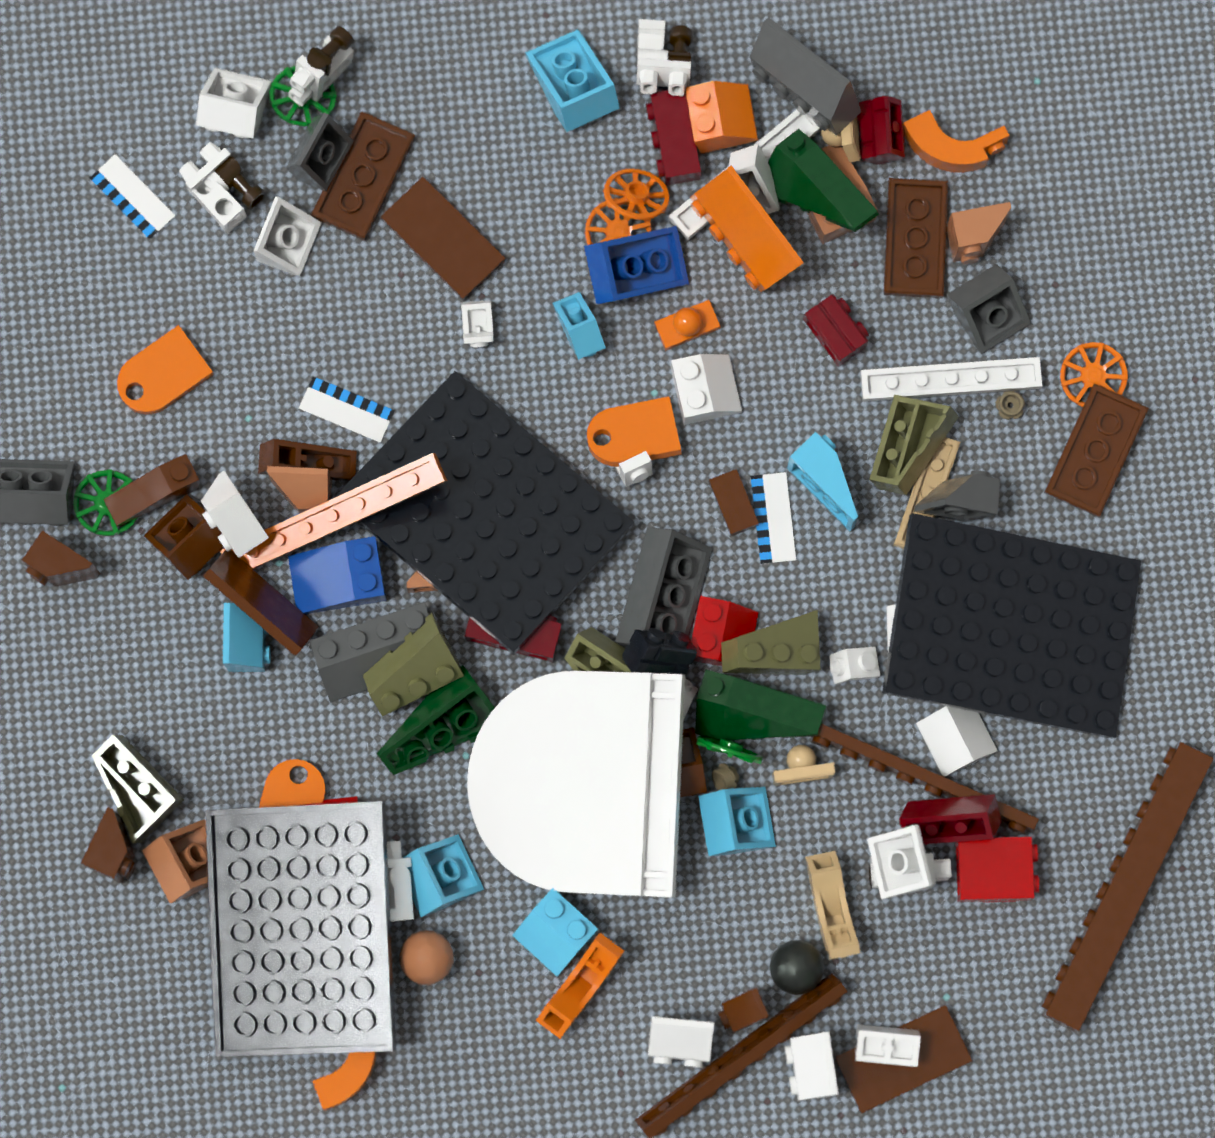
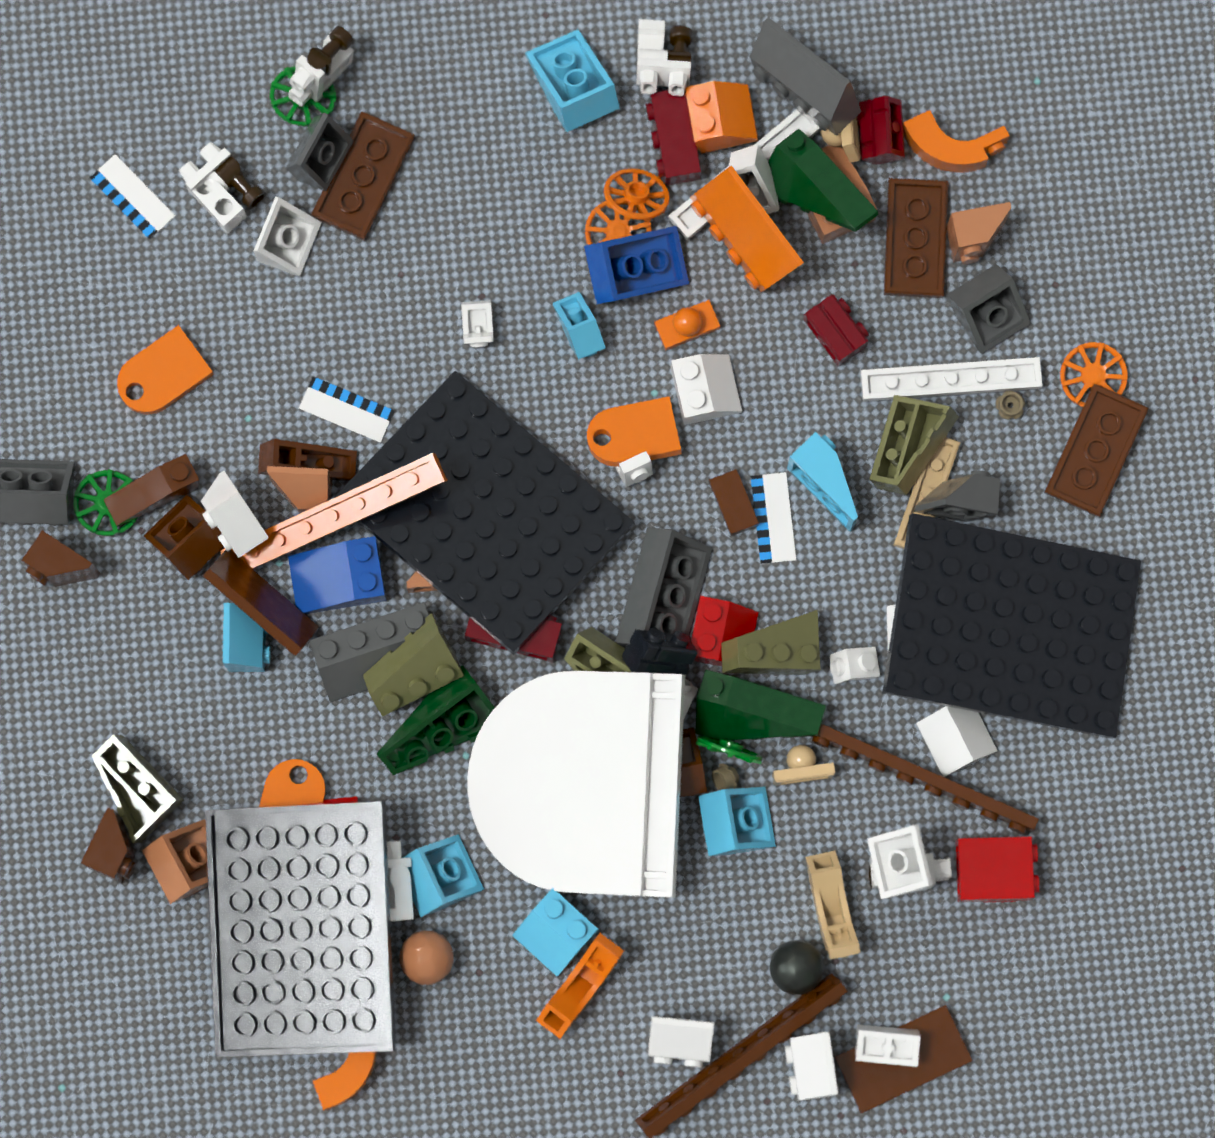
white slope [196,68,271,139] -> none
reddish brown tile [380,177,506,301] -> none
reddish brown slope [718,987,769,1034] -> none
dark red brick [899,794,1002,845] -> none
reddish brown brick [1041,742,1214,1033] -> none

